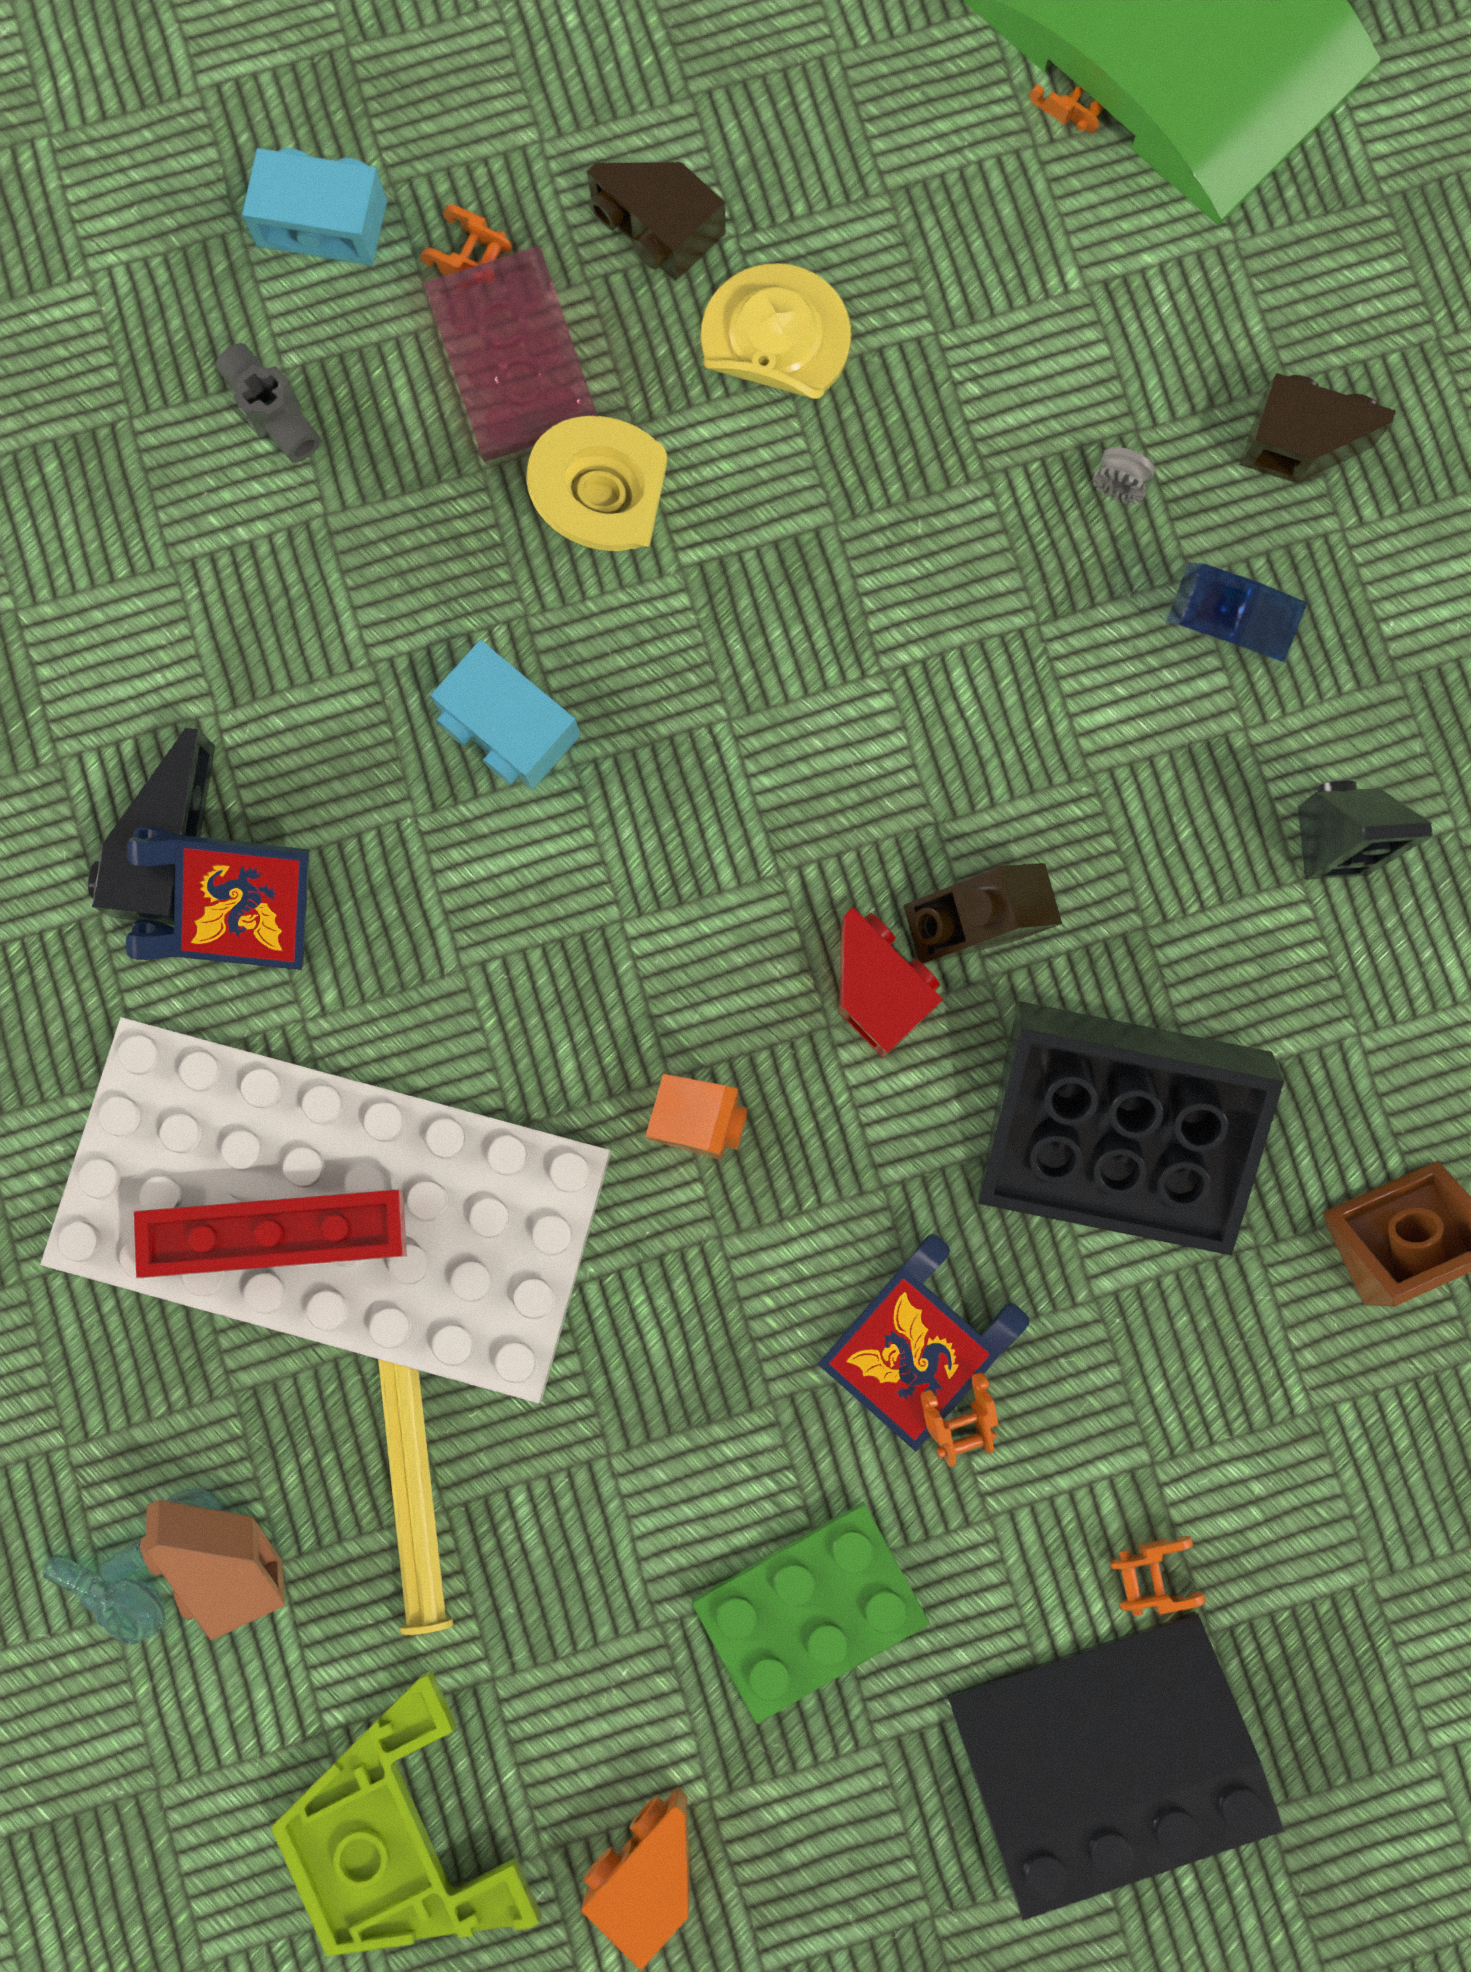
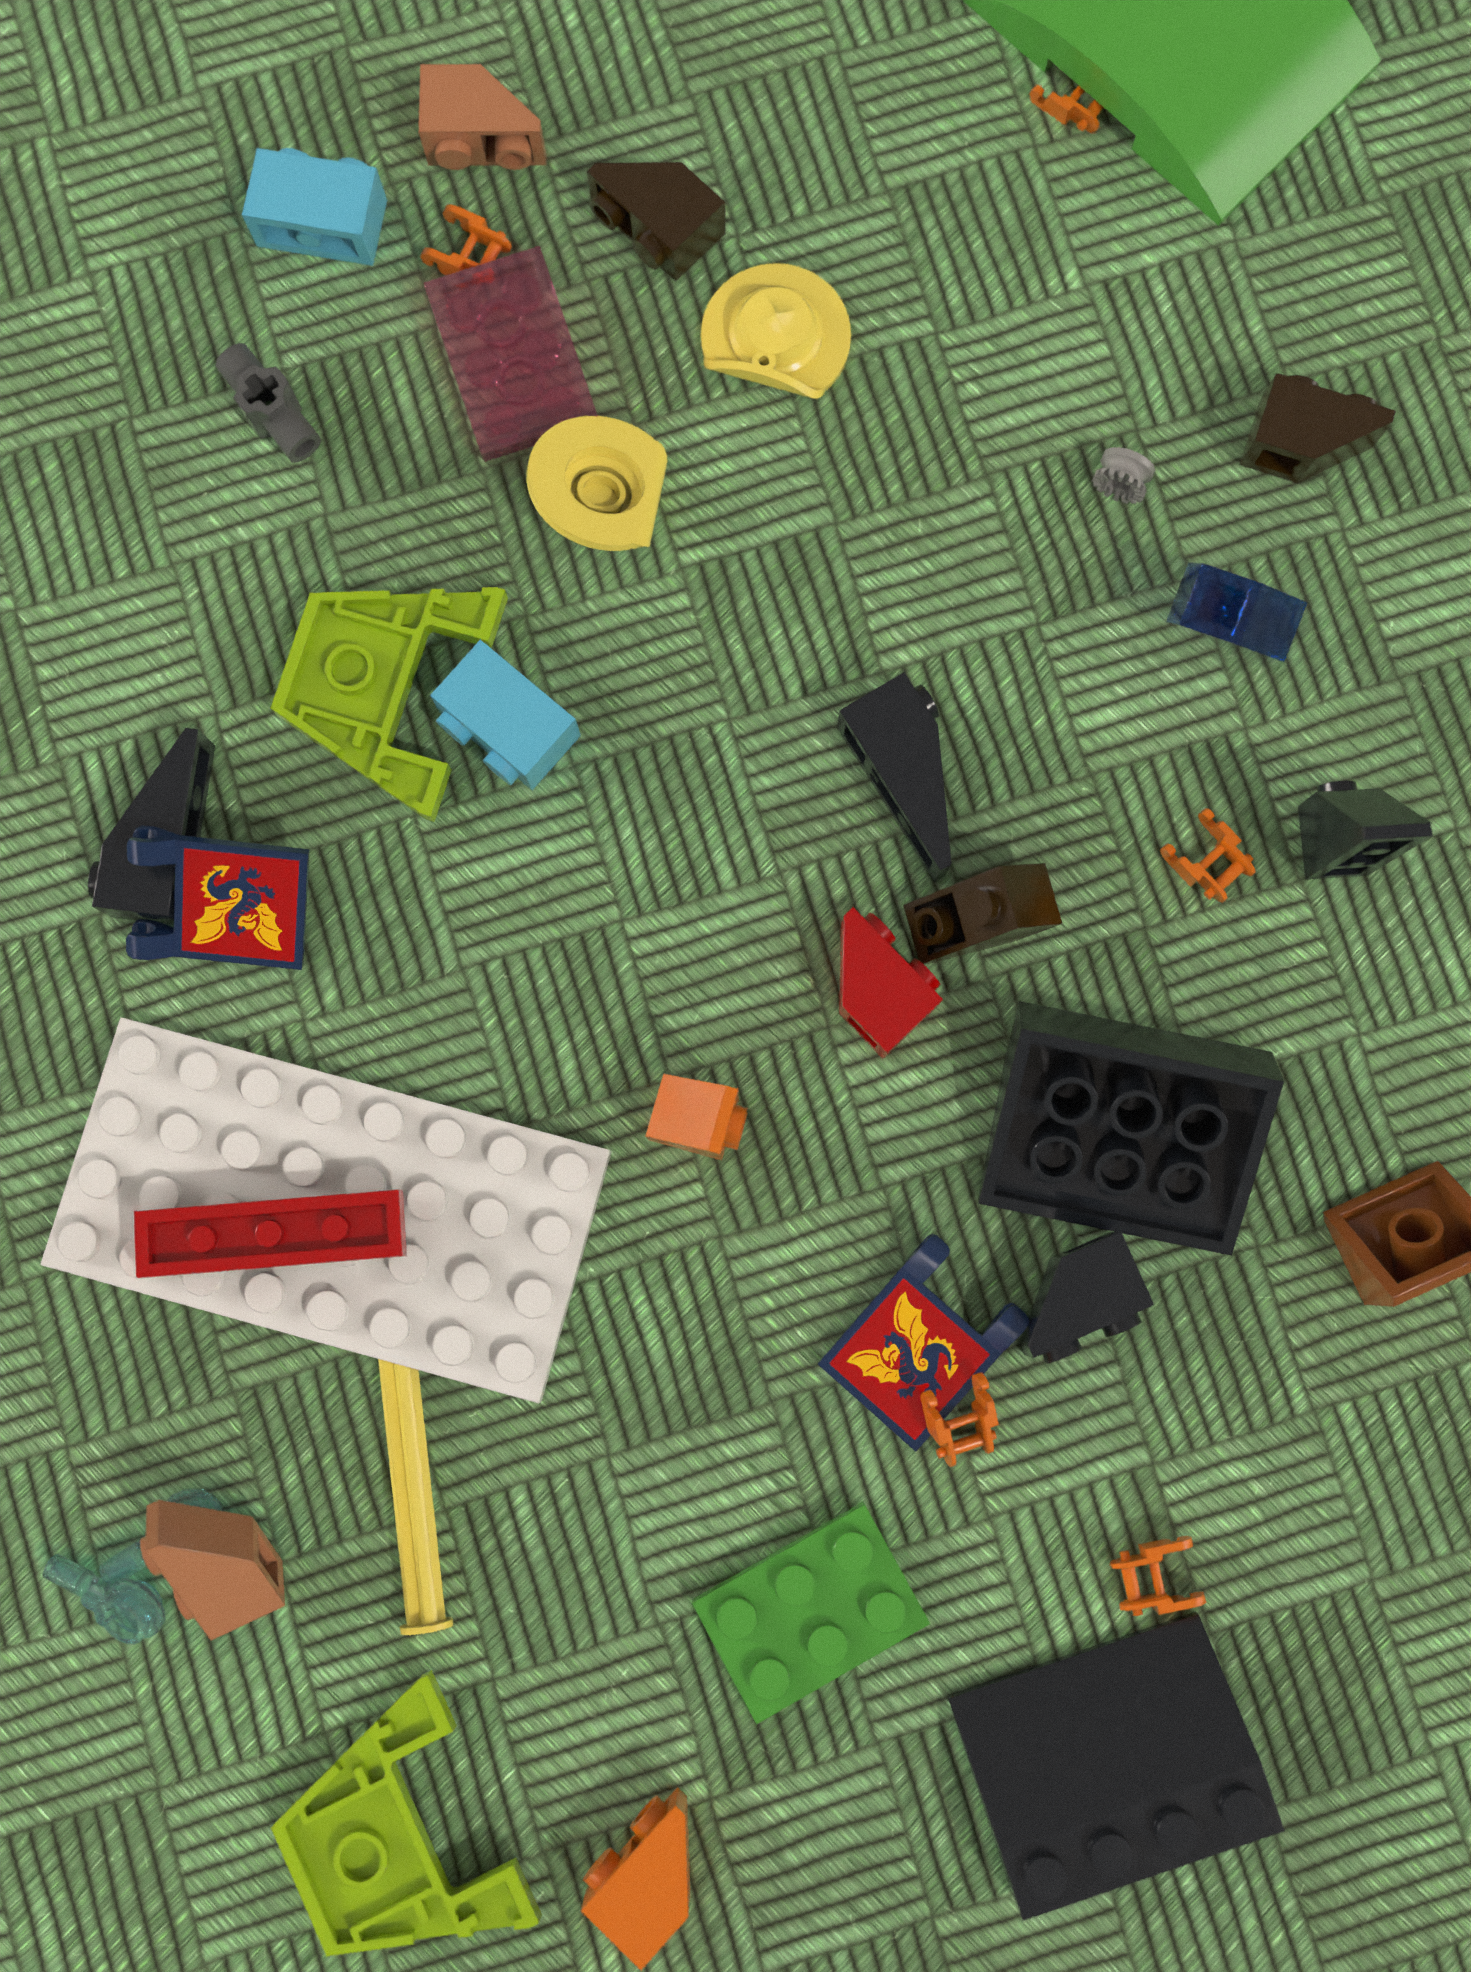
none -> lime wing [271,587,508,822]
none -> nougat slope [419,64,547,170]
none -> black slope [837,672,952,882]
none -> black slope [1019,1231,1154,1364]
none -> orange piece [1160,808,1256,903]

